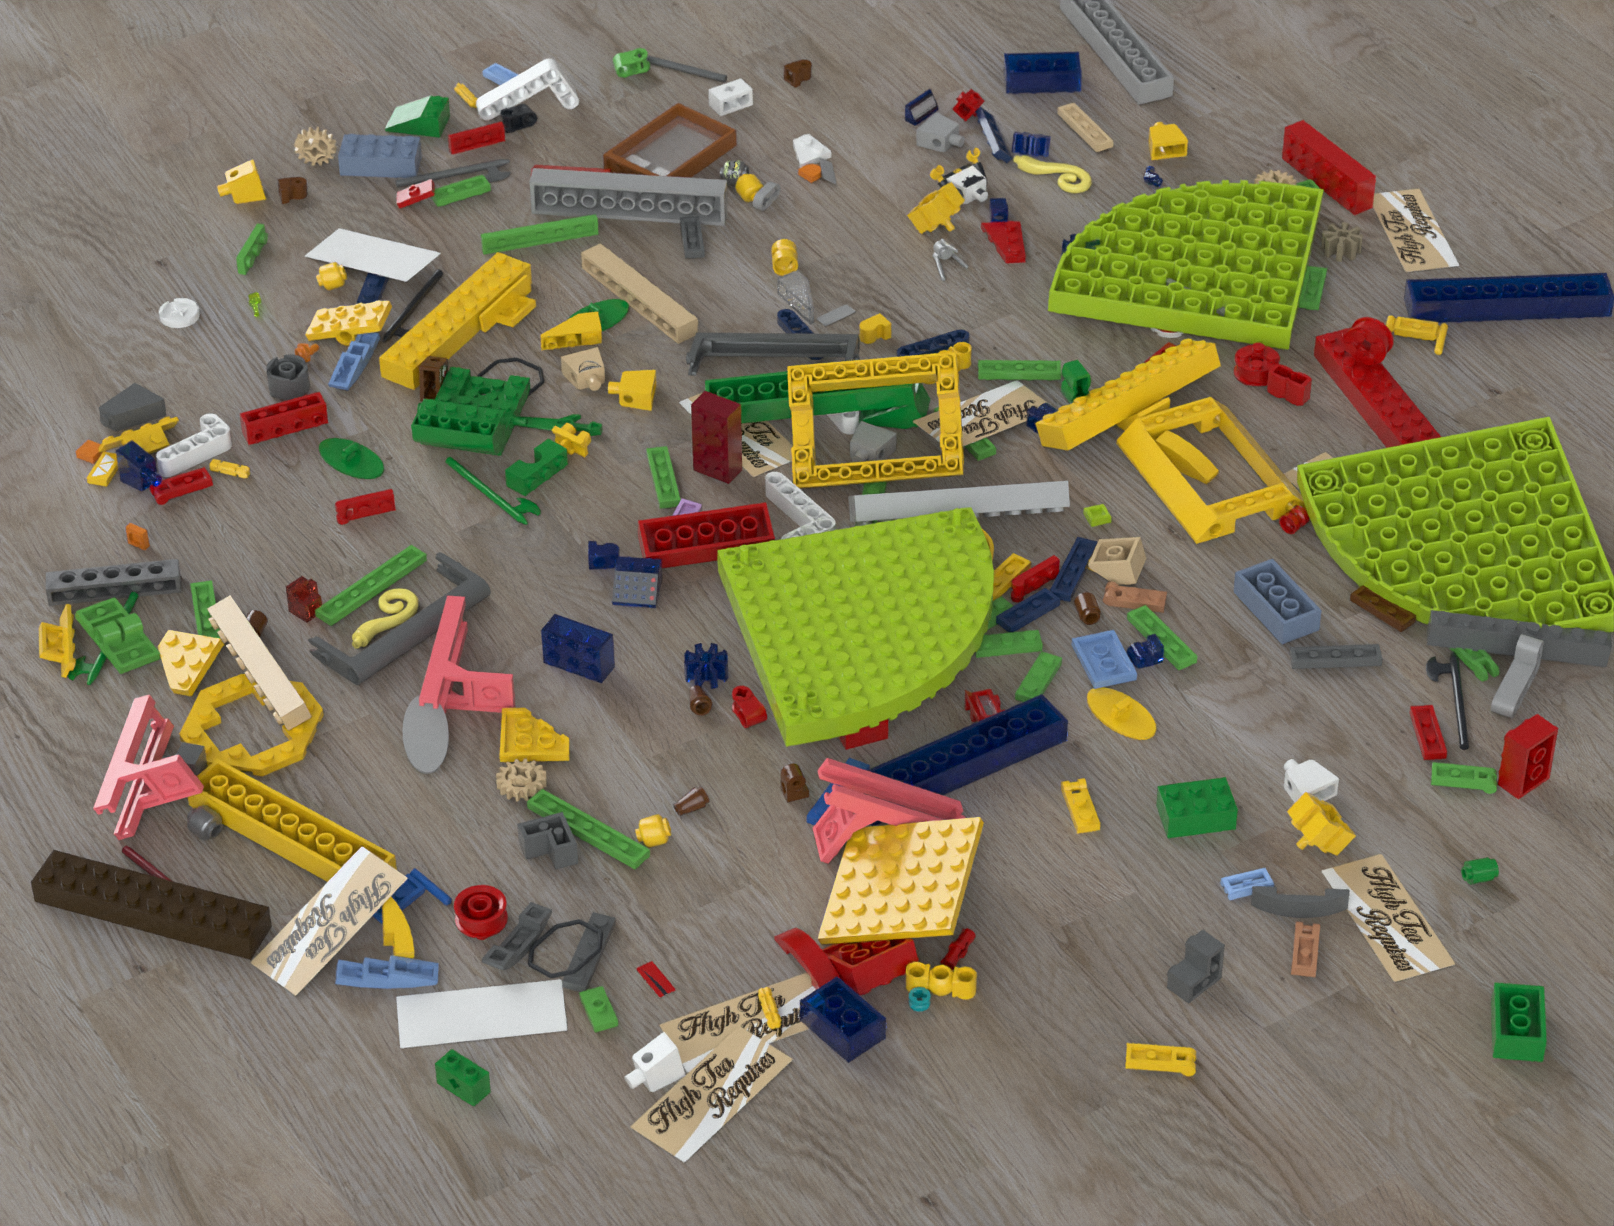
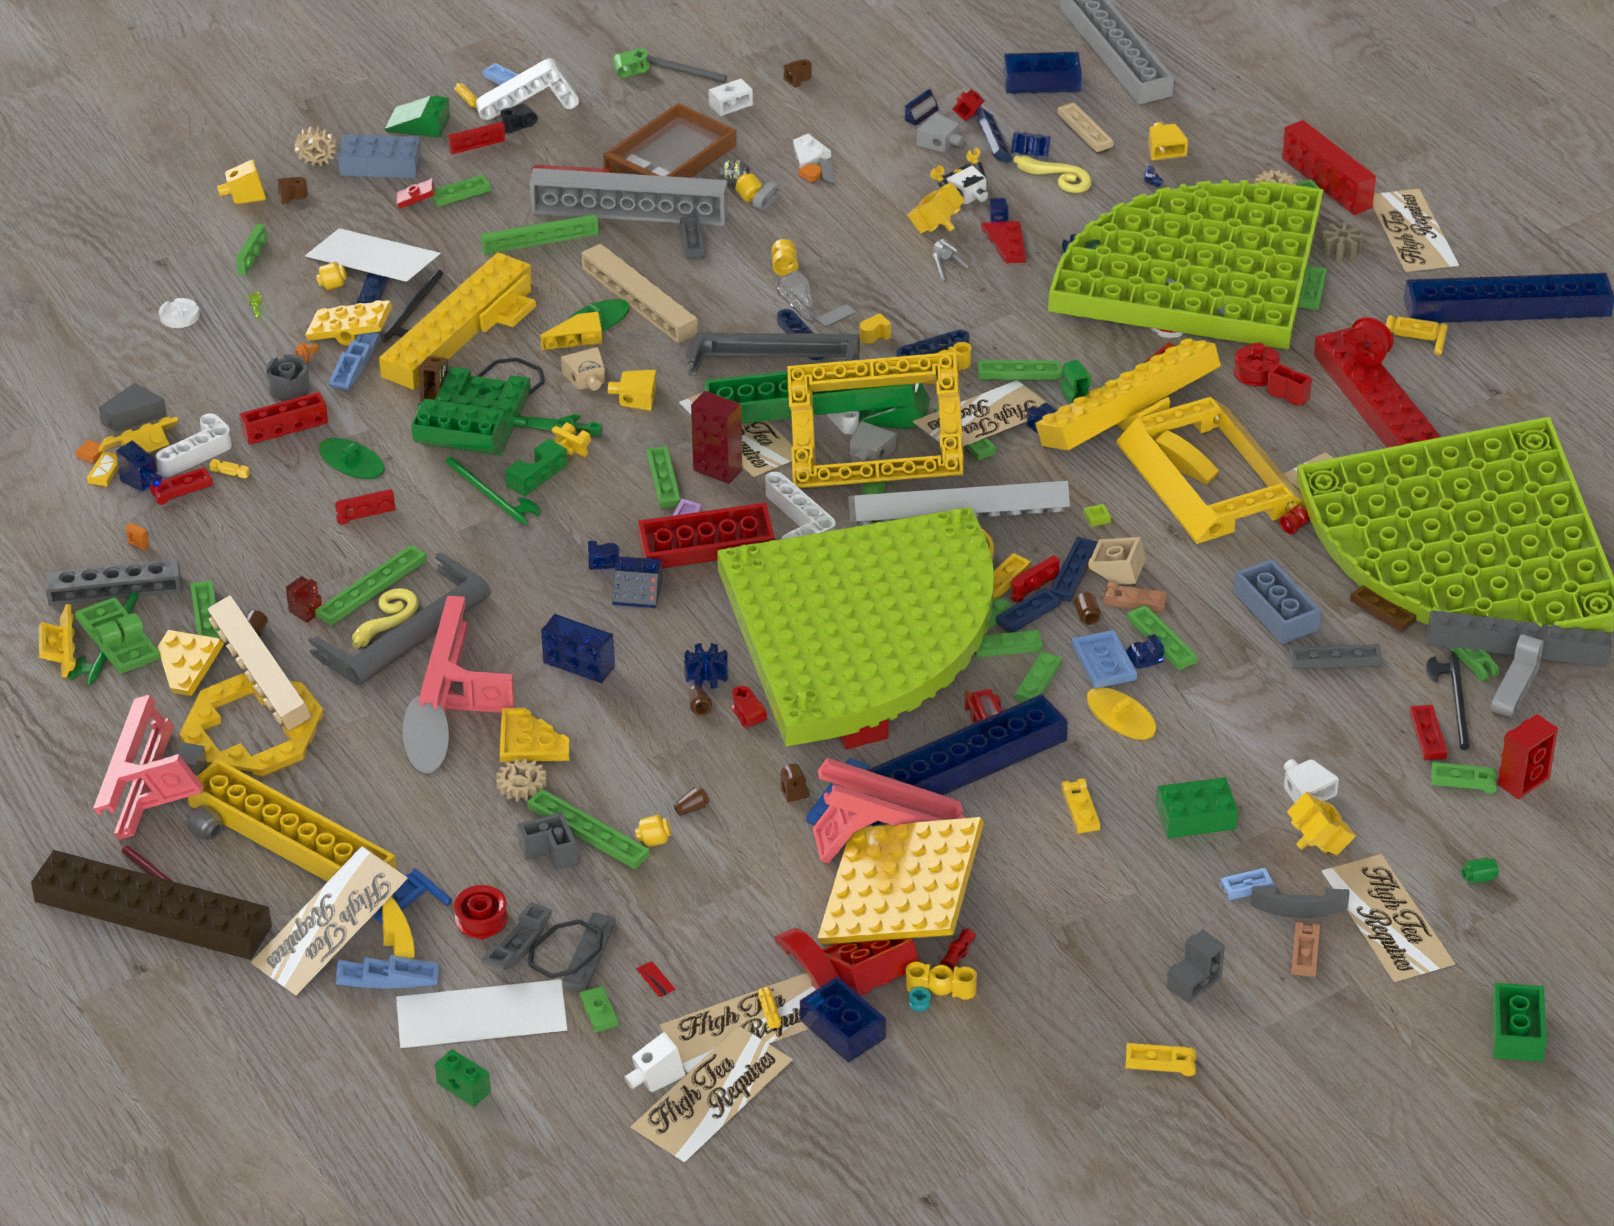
dark grey piece [395,159,510,188] -> none

